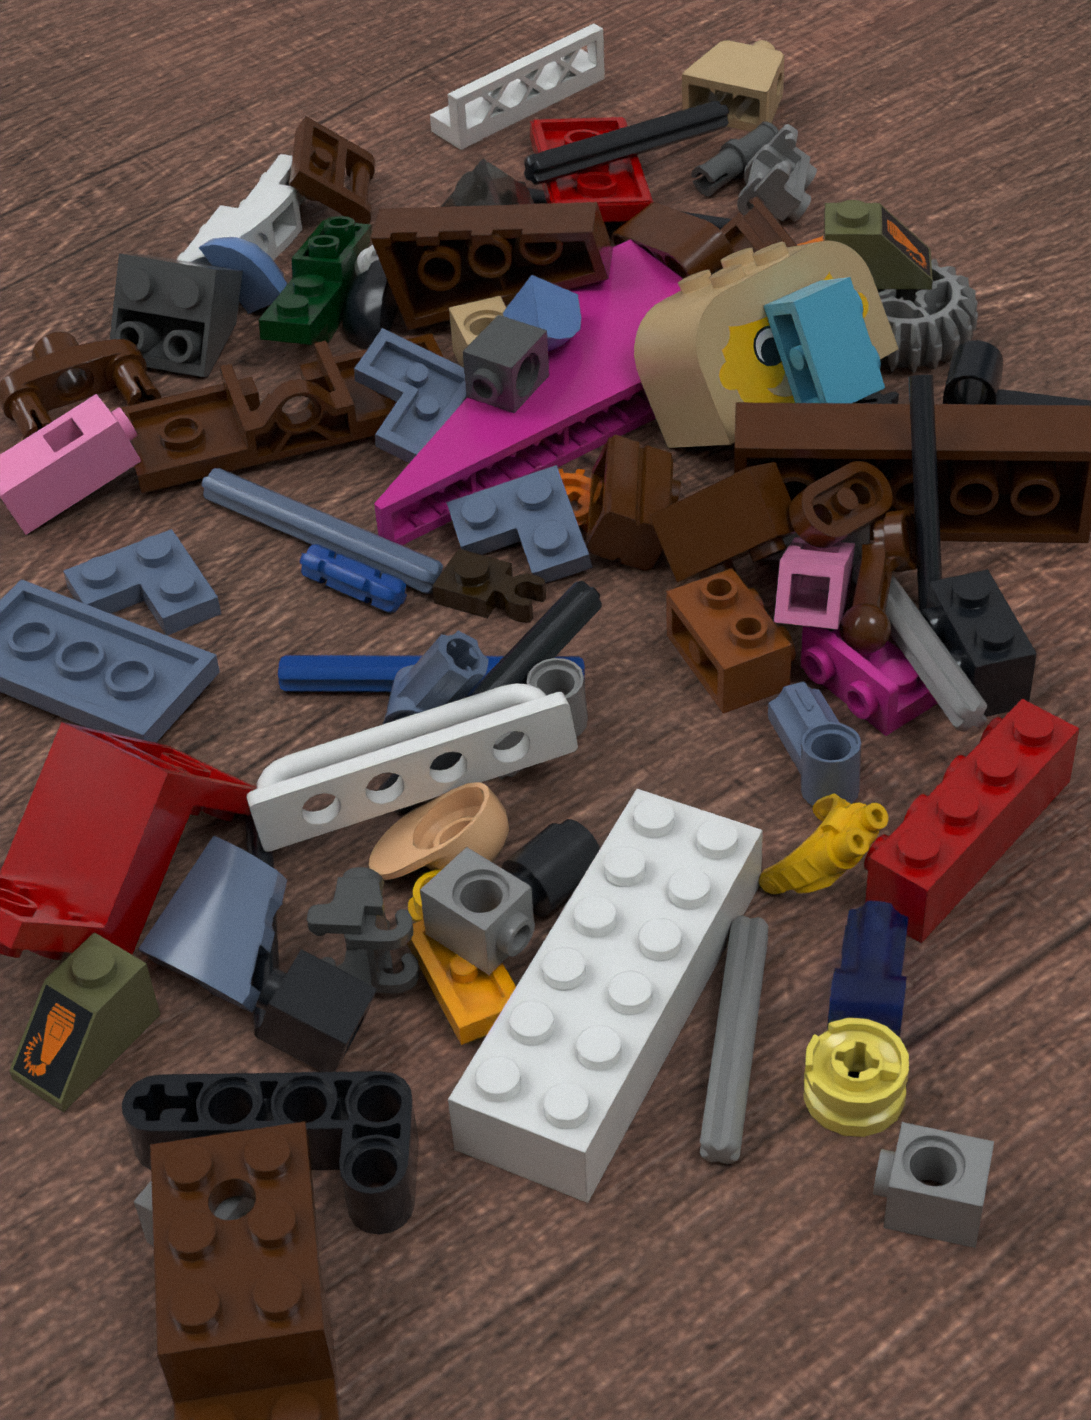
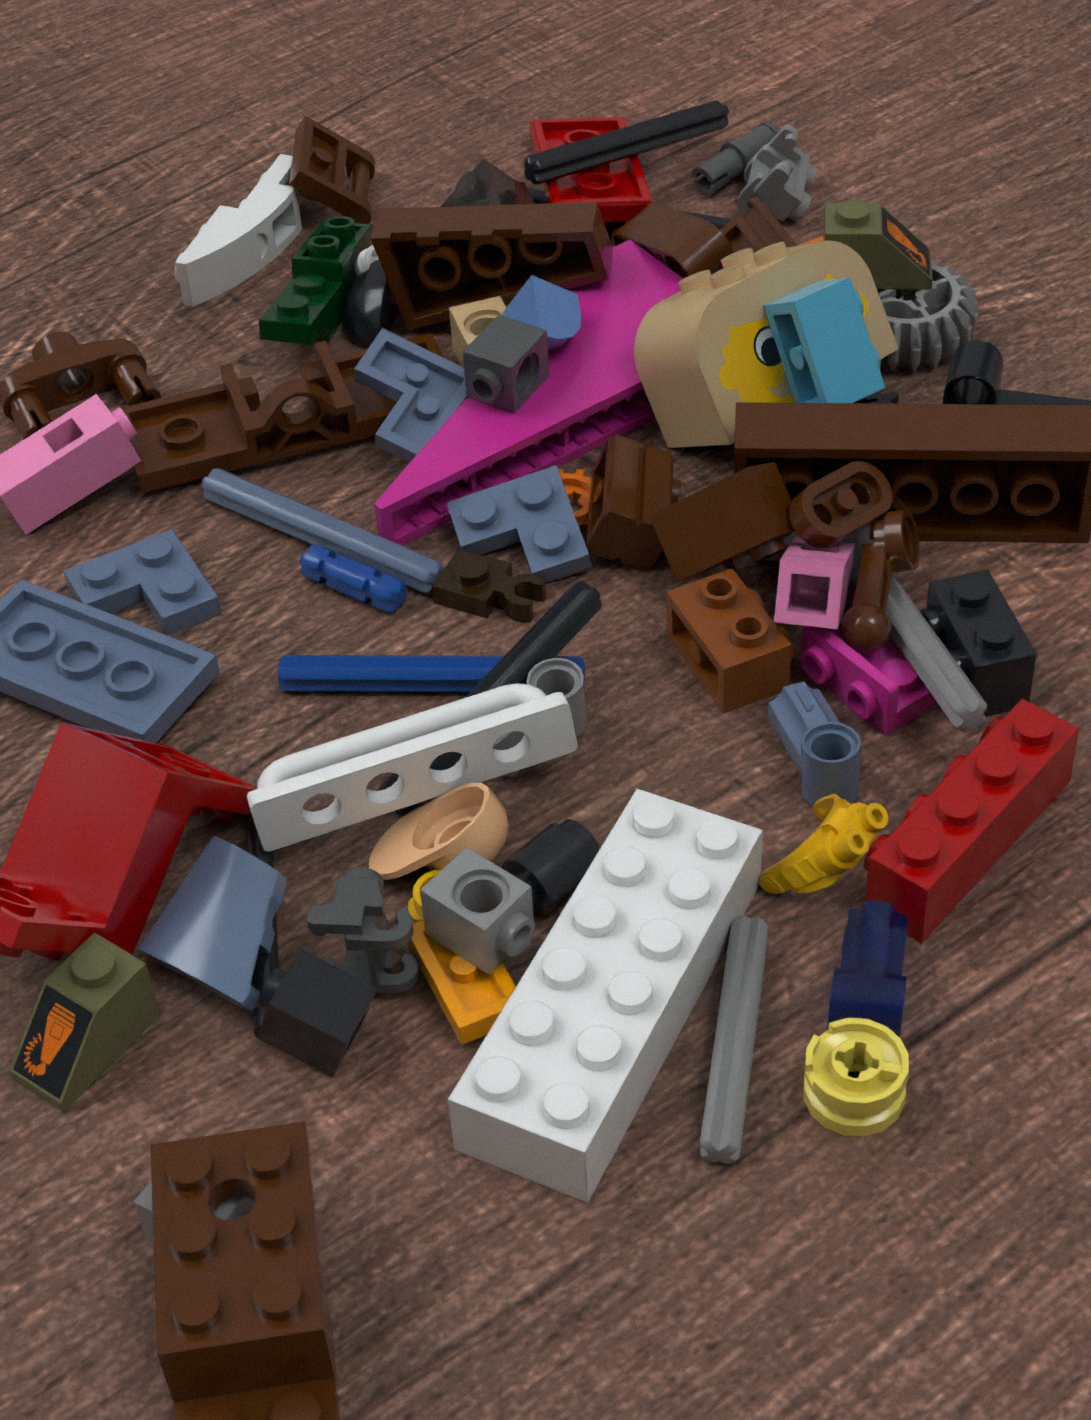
dark grey slope [110,253,243,377] -> none
black beam [122,1071,419,1235] -> none
medium blue brick [198,237,288,314] -> none
sand blue piece [383,630,489,724] -> none
white fence [430,24,605,150] -> none
tan torso [682,40,784,131] -> none
light grey brick [873,1122,994,1248] -> none
black bar [908,375,942,611] -> none

